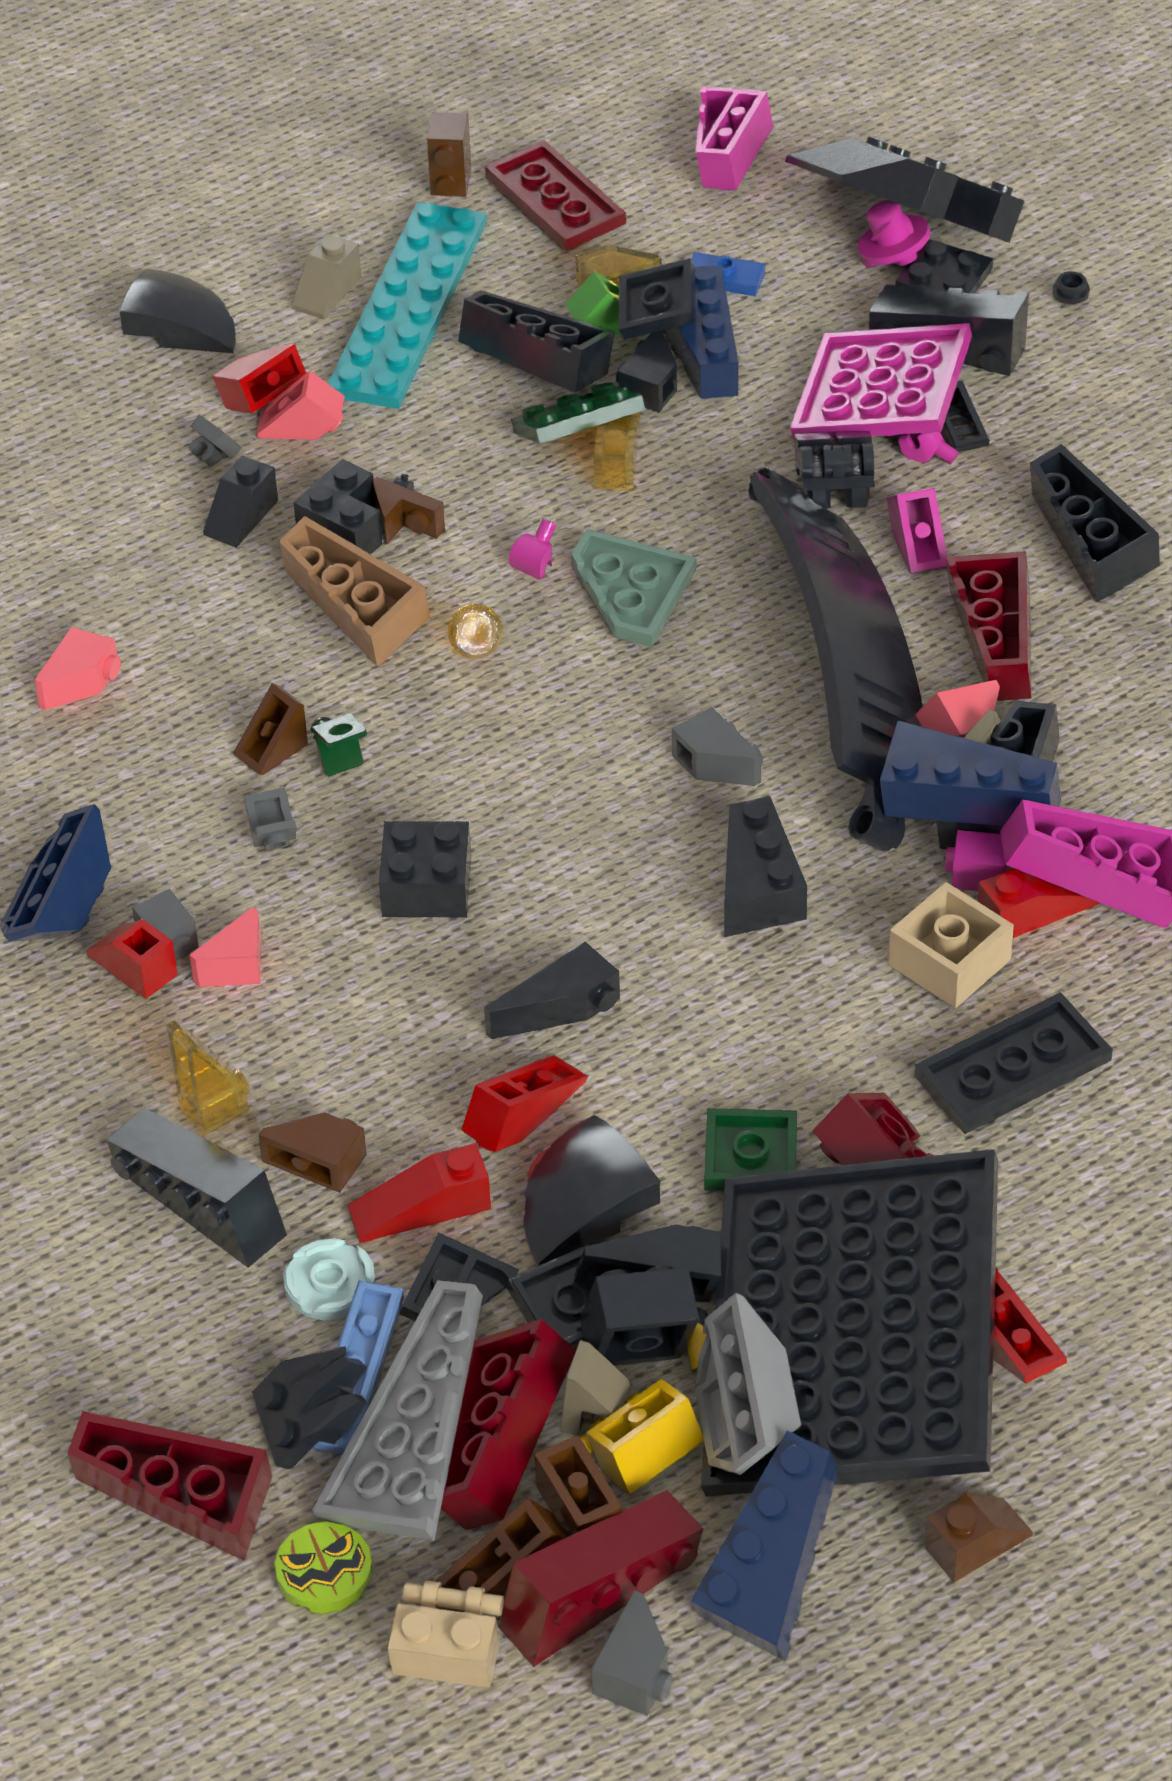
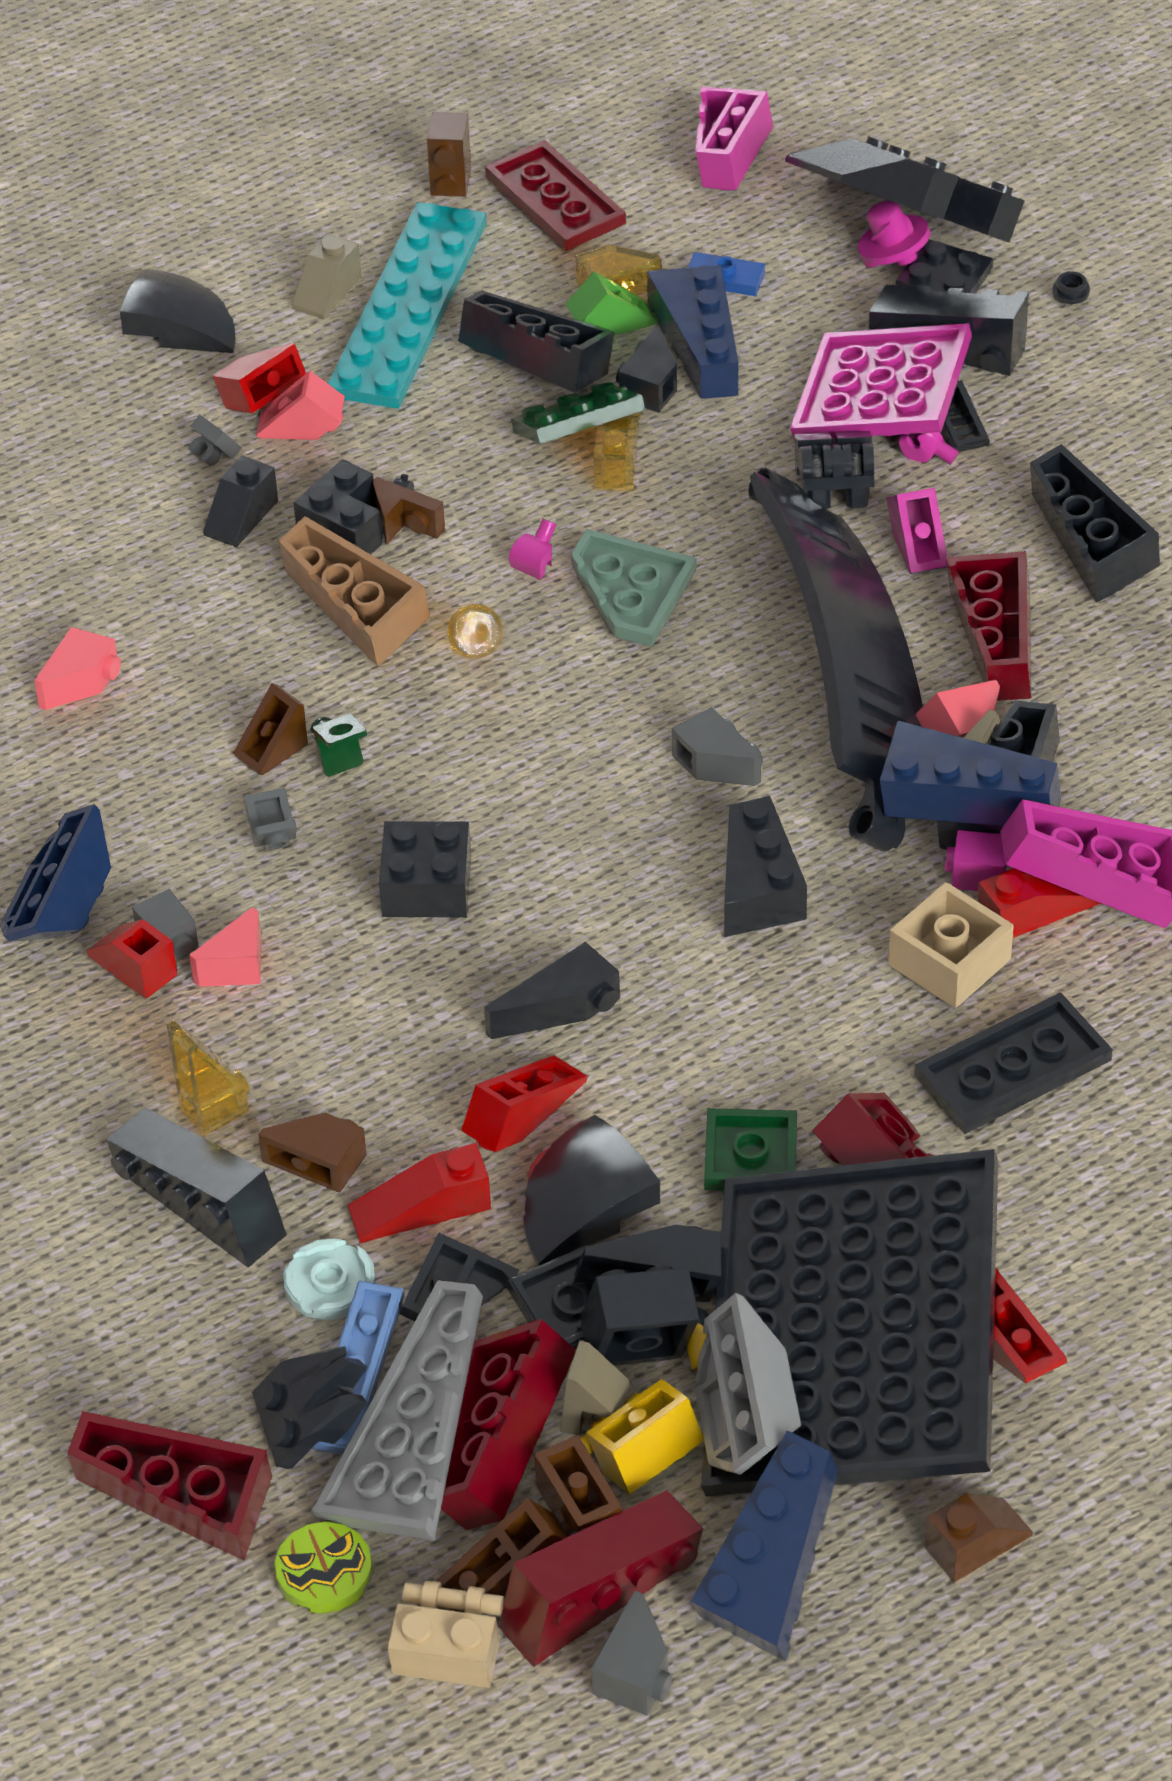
black plate [619,258,696,340] -> none

